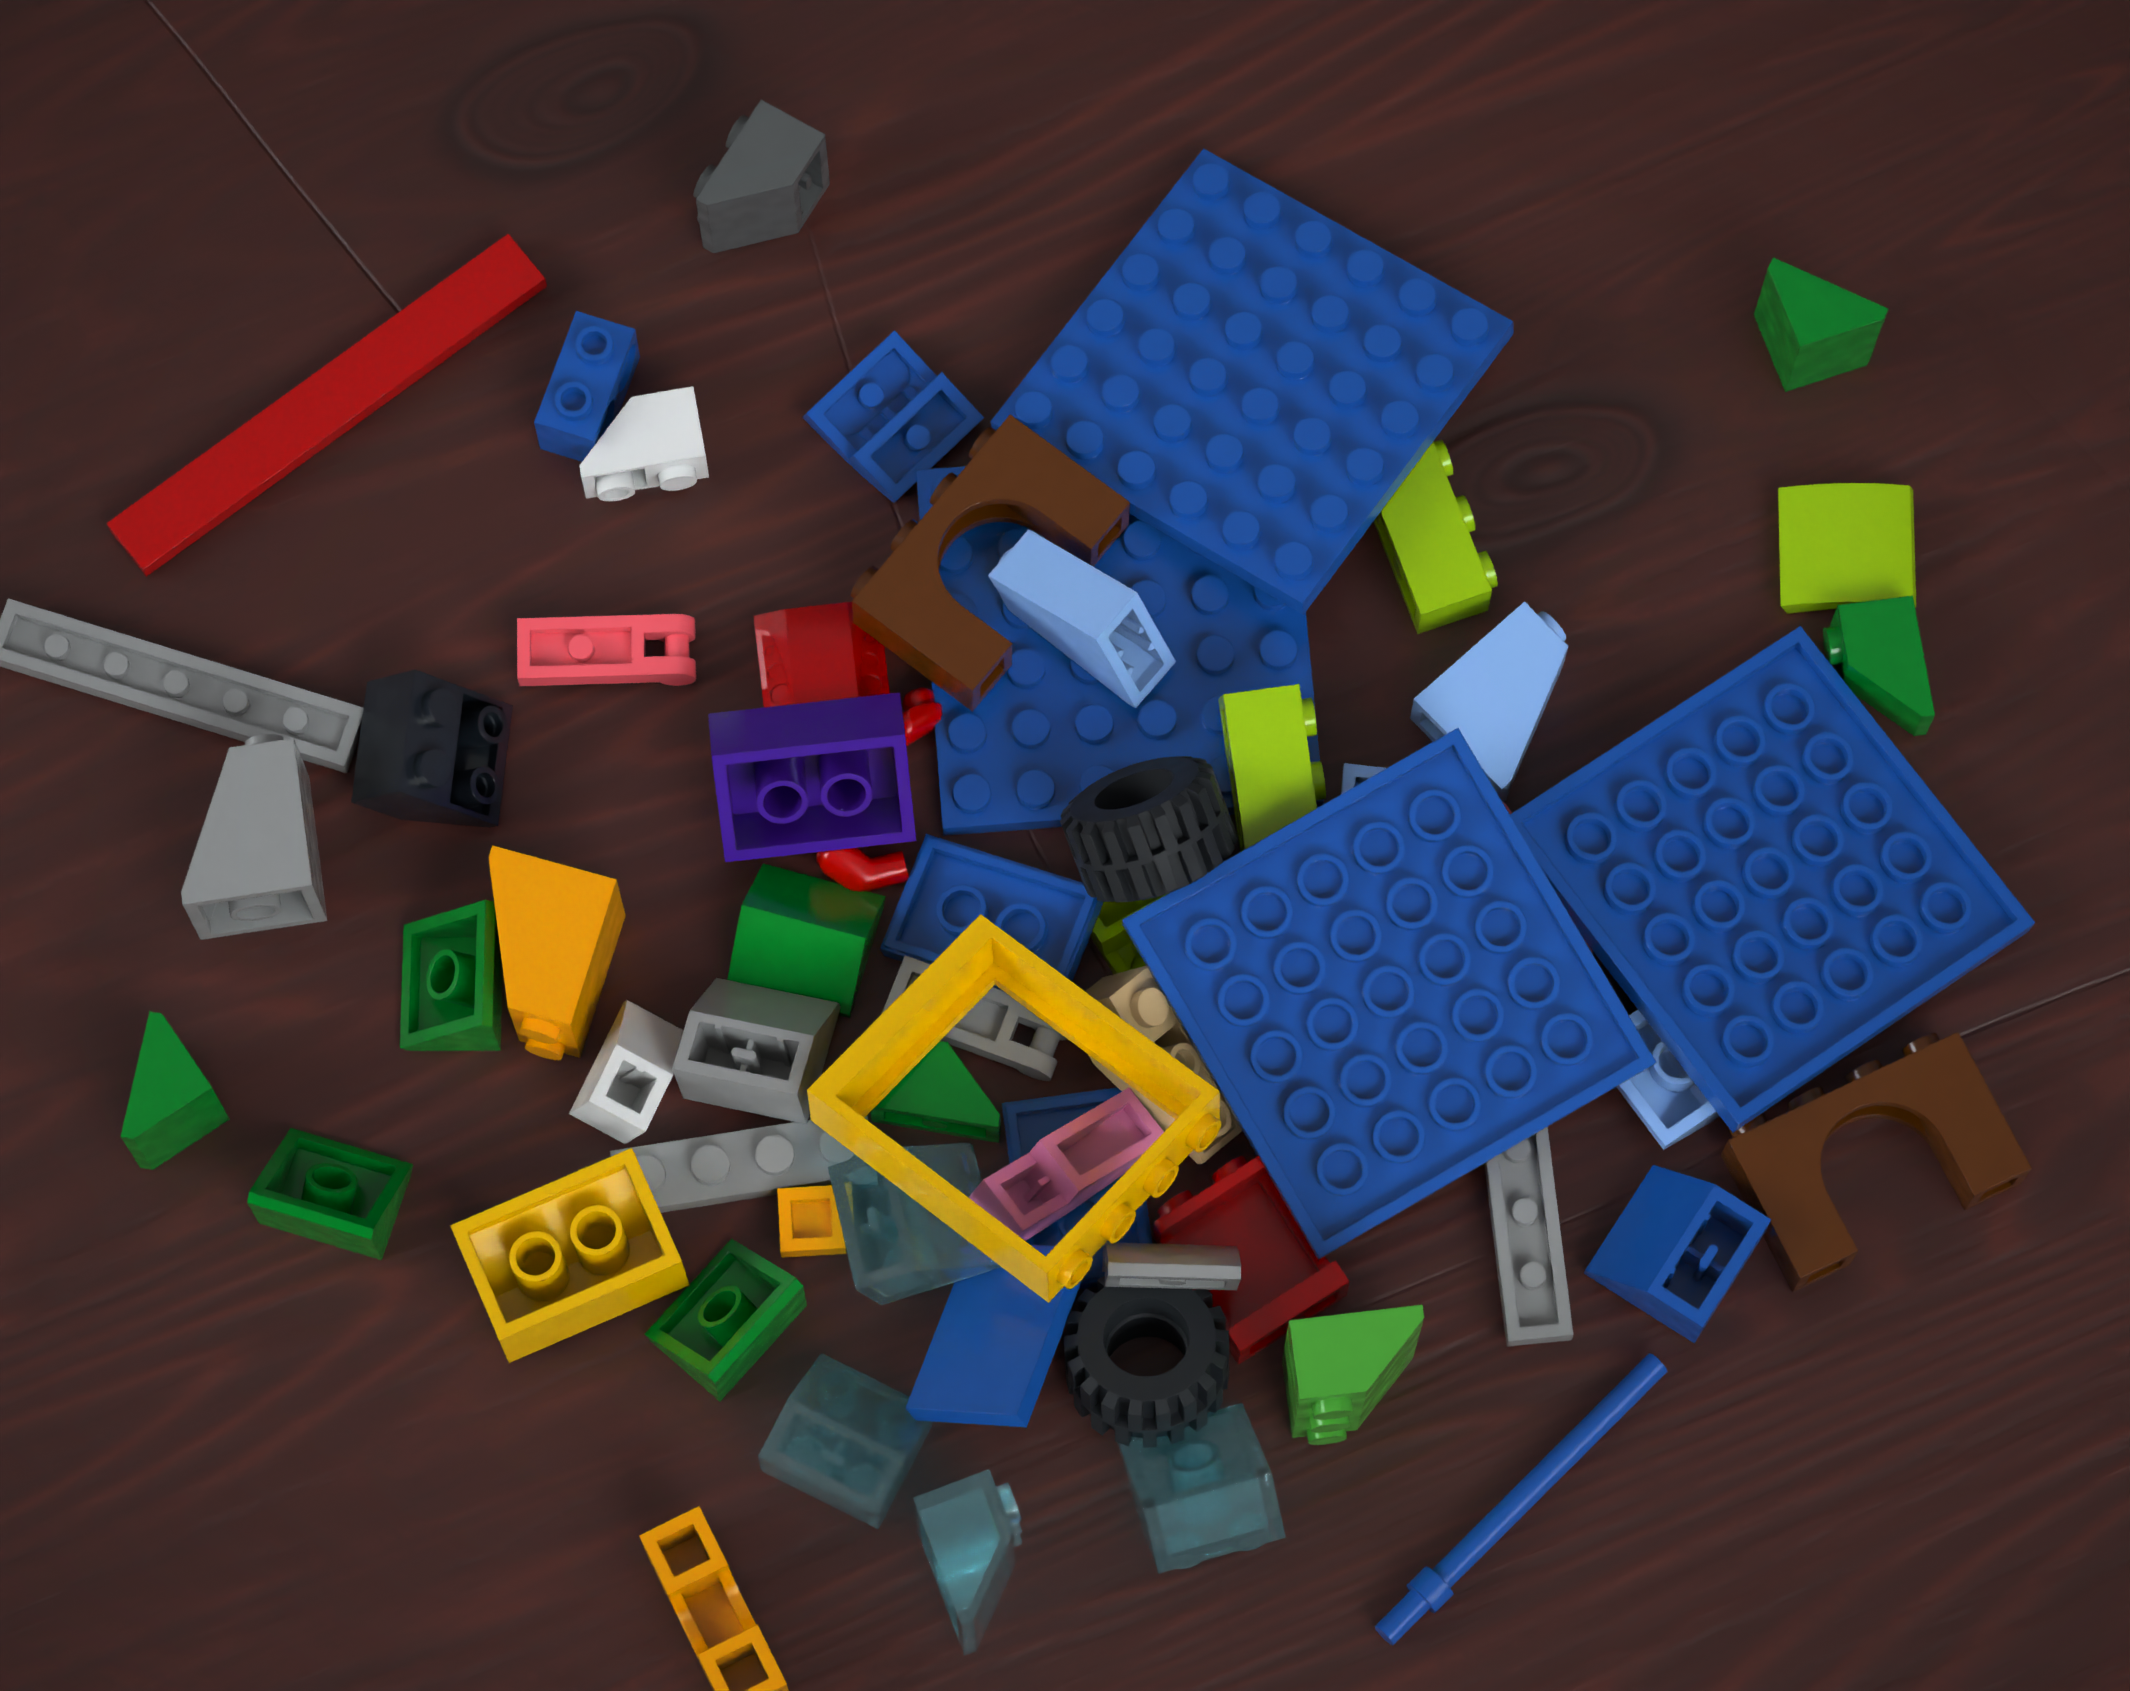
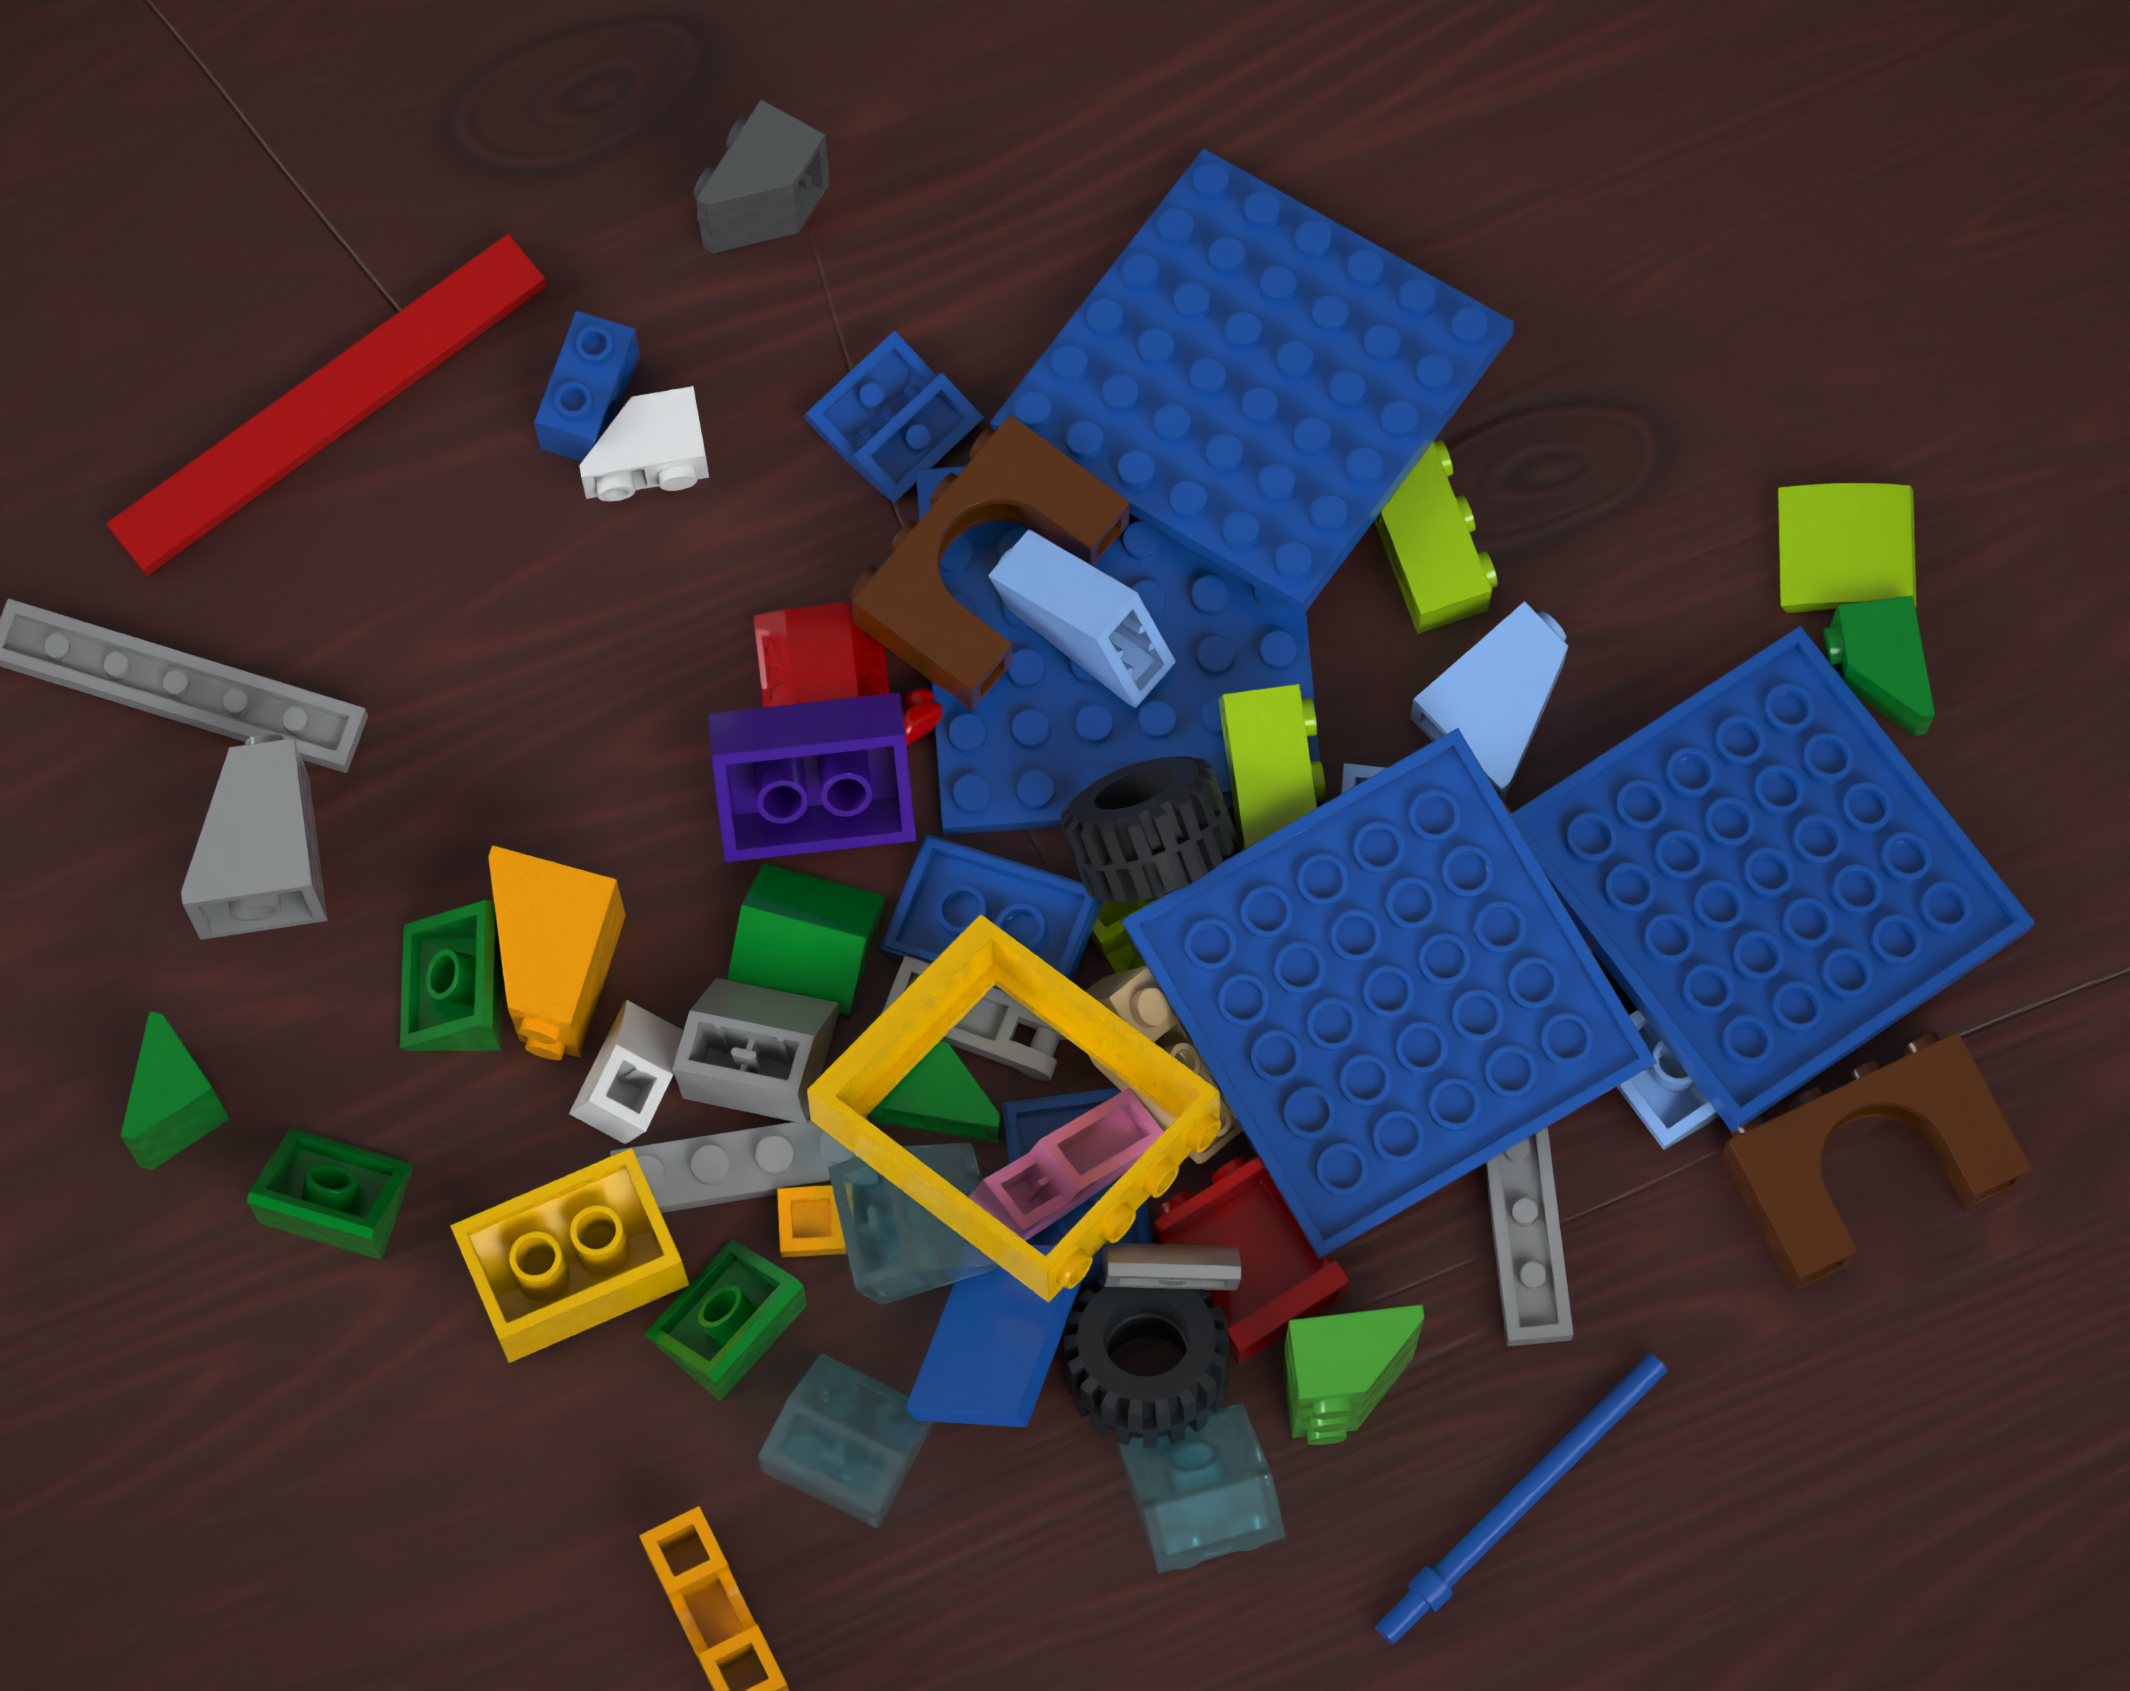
black slope [351,669,513,828] -> none
coral plate [517,614,696,686] -> none
red arm [816,848,909,892] -> none
clear light blue slope [913,1469,1022,1656] -> none
blue slope [1584,1165,1772,1344] -> none
green slope [1754,257,1888,392] -> none

